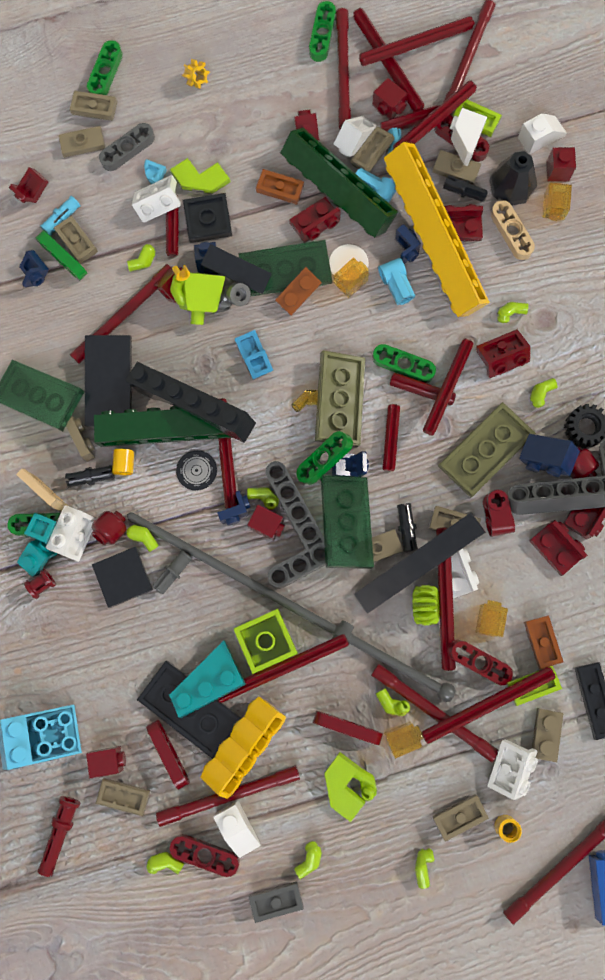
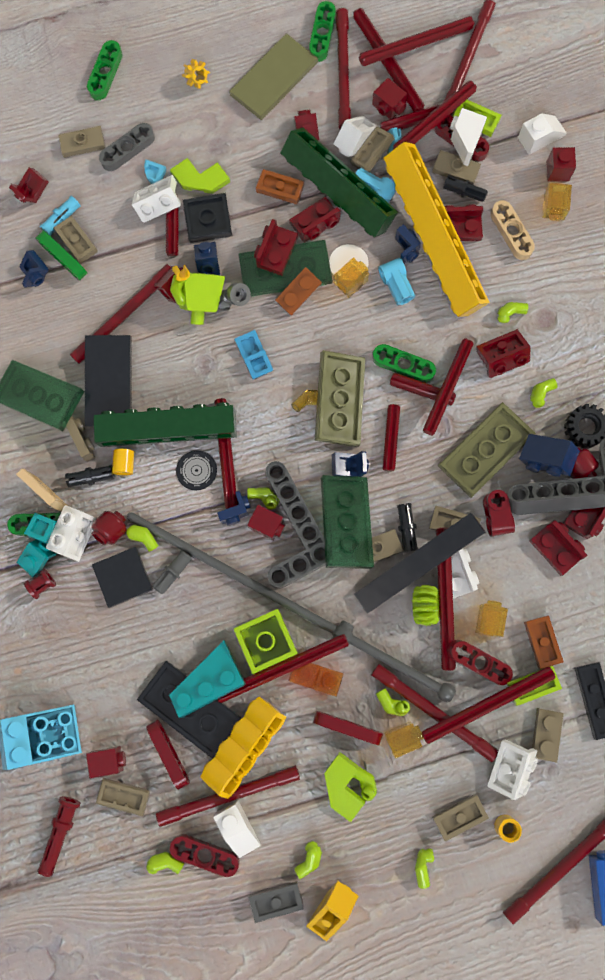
dark tan plate [69,91,117,121] -> none
black arch [125,362,256,443] -> none
lime arm [127,244,155,272] -> none
black tile [201,244,272,295] -> none
green beam [296,431,353,485] -> none
black cone [489,151,538,206] -> none
none -> olive tile [230,33,318,121]
none -> dark red bracket [254,219,298,276]
none -> clear orange slope [289,663,344,697]
none -> yellow slope [306,881,359,942]

